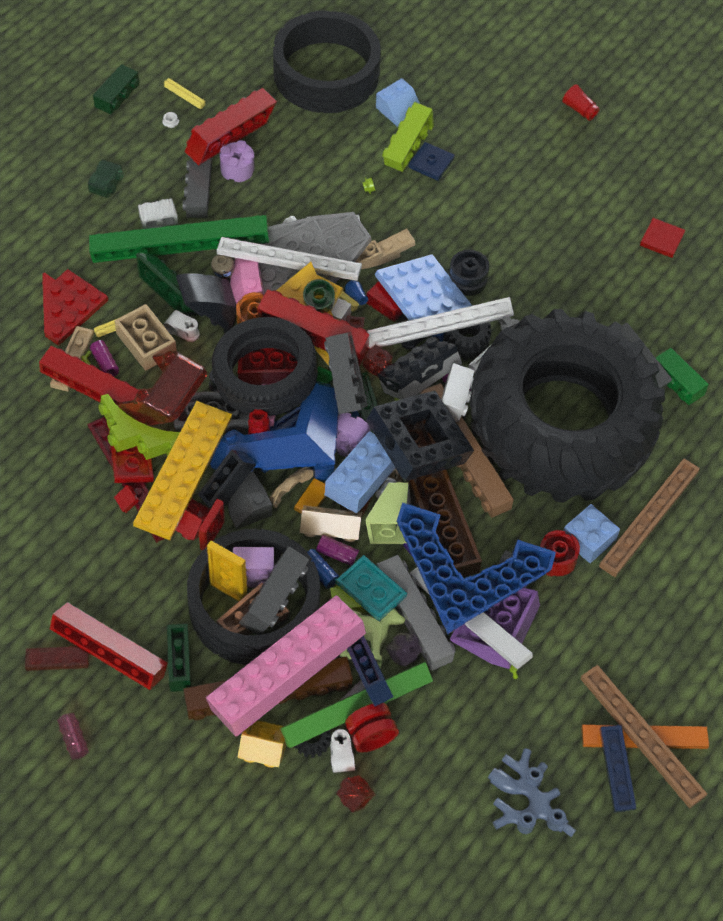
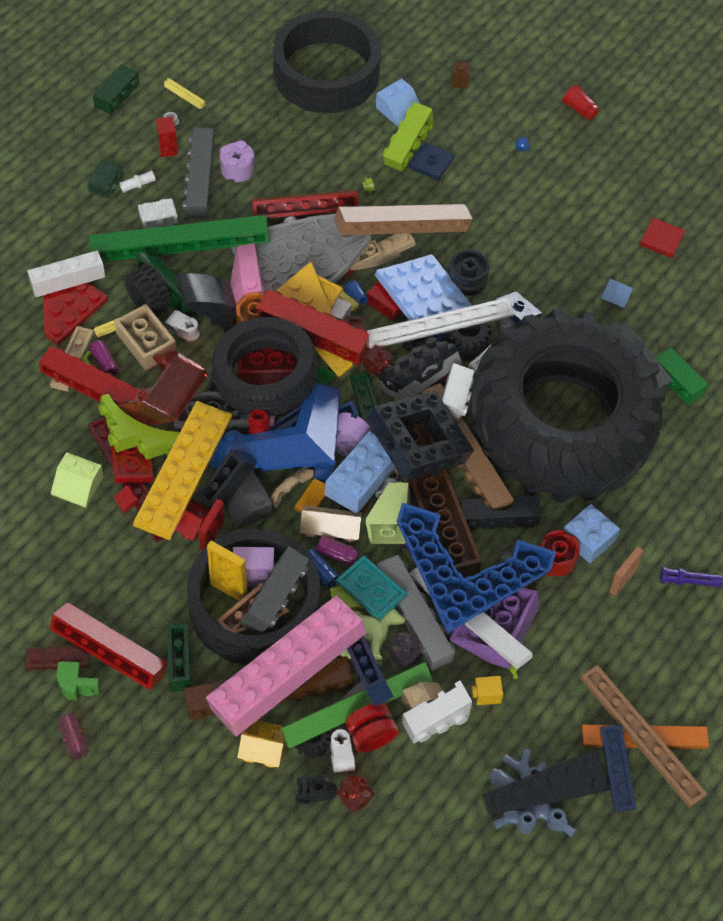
red brick [184,88,277,165] -> none
dark tan head [211,255,235,280] -> none
white tile [217,237,362,281] -> none
dark green piece [303,279,335,313] -> none
dark grey wedge [324,332,368,414] -> none
medium nougat plate [599,459,700,577] -> none
none -> white brick [27,250,105,297]
none -> yellowish green slope [51,452,103,508]
none -> bright green brick [57,662,100,702]
none -> white pin [119,170,156,193]
none -> black tyre [125,264,171,313]
none -> red brick [156,116,178,157]
none -> red brick [251,190,359,218]
none -> black piece [295,775,337,804]
none -> brick [334,204,472,235]
none -> tan slope [401,682,443,711]
none -> white wedge [402,681,472,744]
none -> reddish brown slope [451,61,471,89]
none -> black arch [460,496,541,530]
none -> yellow brick [471,676,503,705]
none -> black wing [481,750,610,815]
none -> plate [495,292,542,324]
none -> blue hinge [515,137,529,151]
none -> light blue panel [602,279,633,308]
none -> nougat tile [609,546,643,596]
none -> dark purple pin [660,566,722,587]

